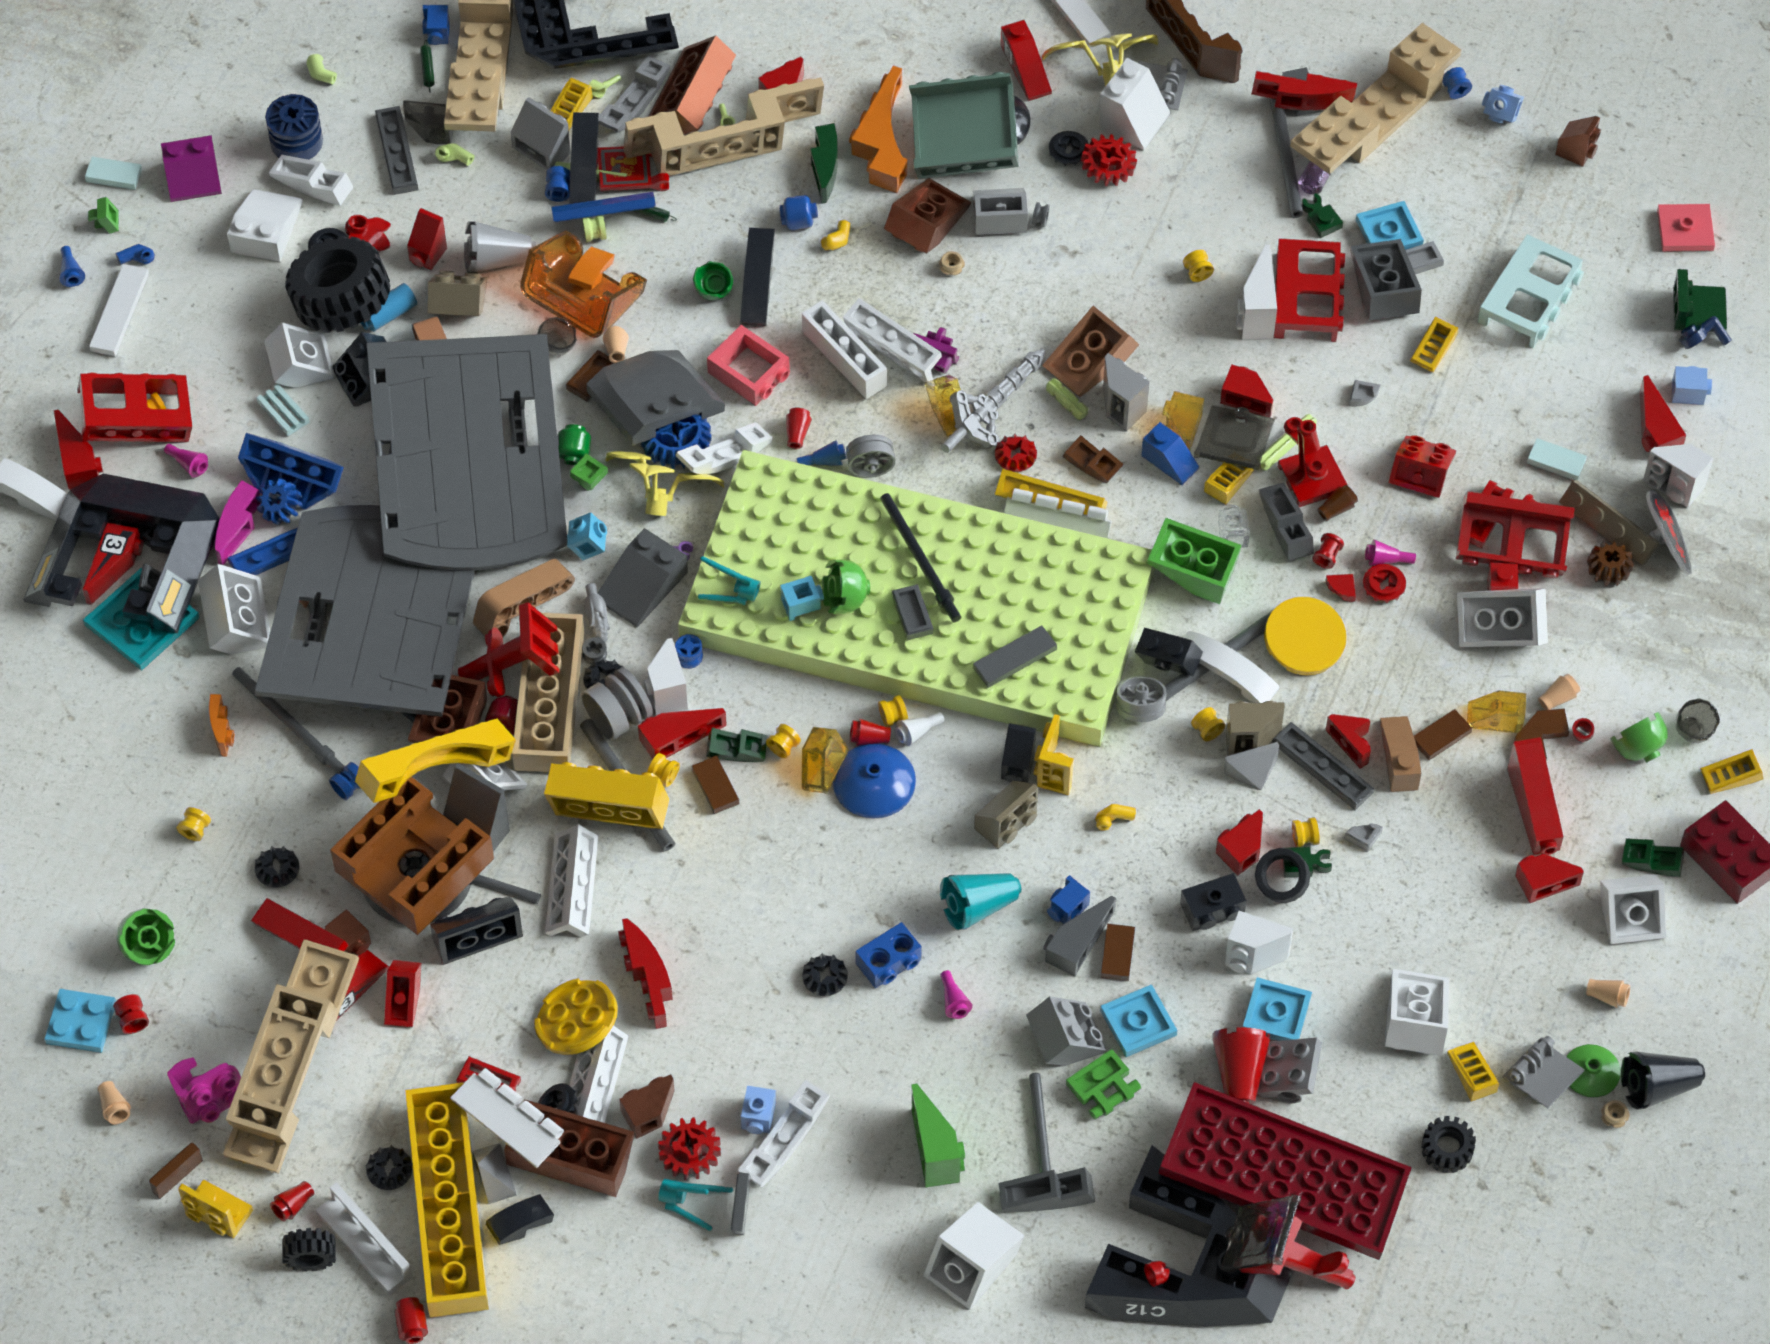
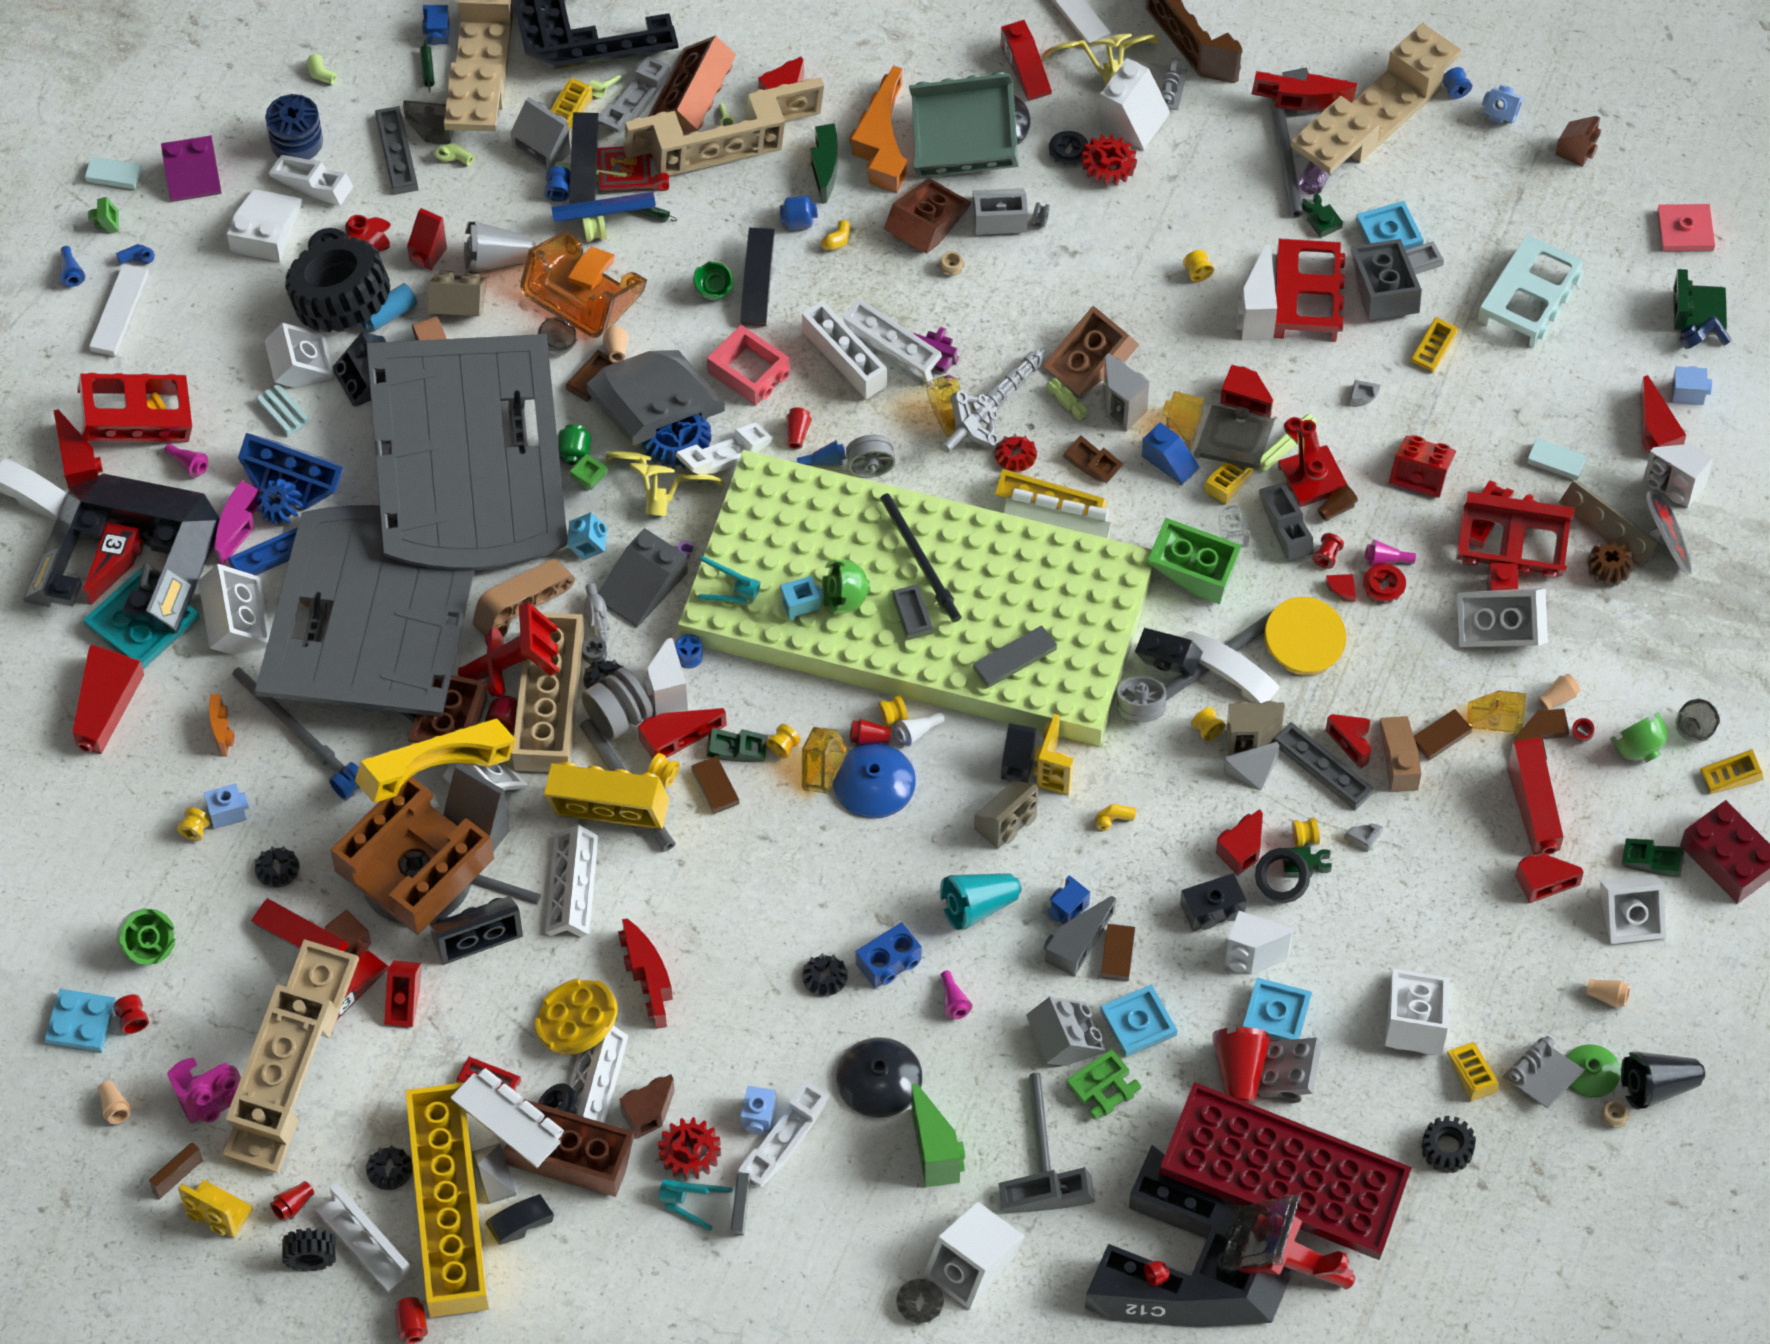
none -> red slope [72,644,144,754]
none -> light blue brick [204,783,249,829]
none -> black dish [836,1037,922,1118]
none -> clear smoke gear [896,1279,944,1325]

